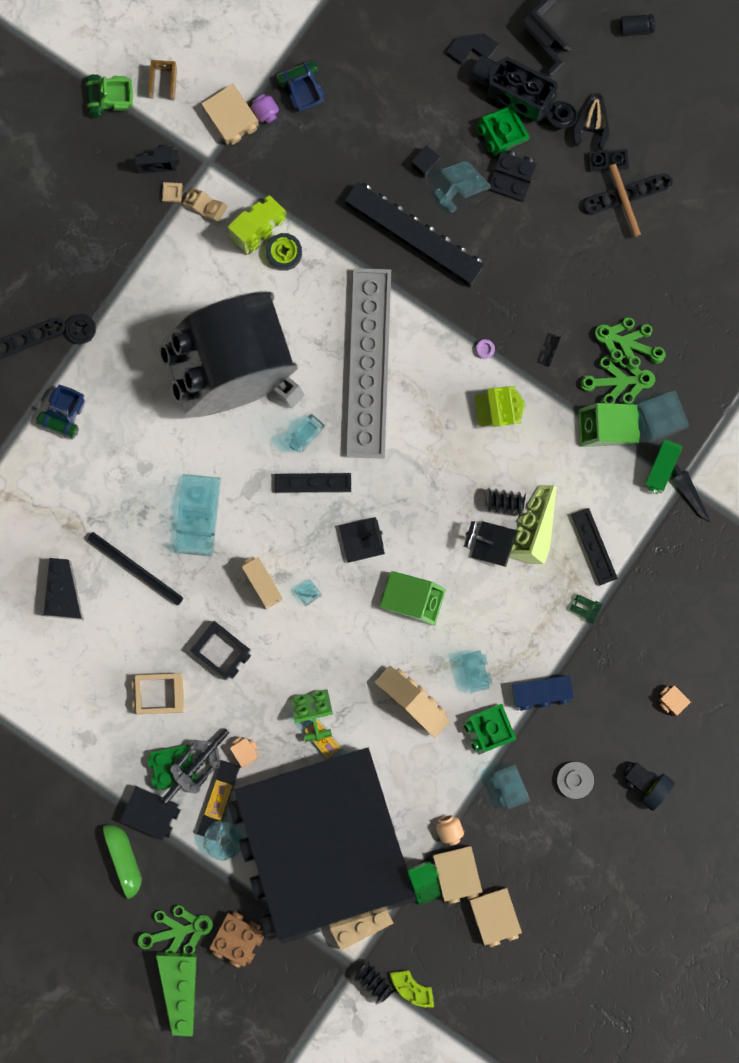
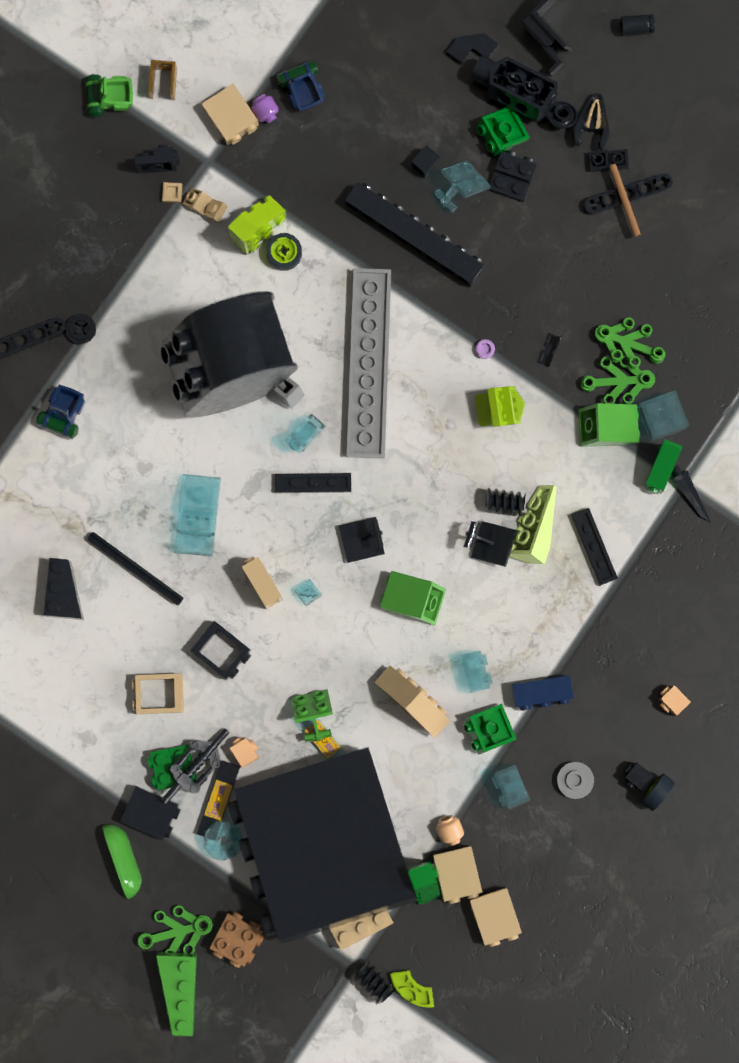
clear green piece [569,594,603,624] -> none

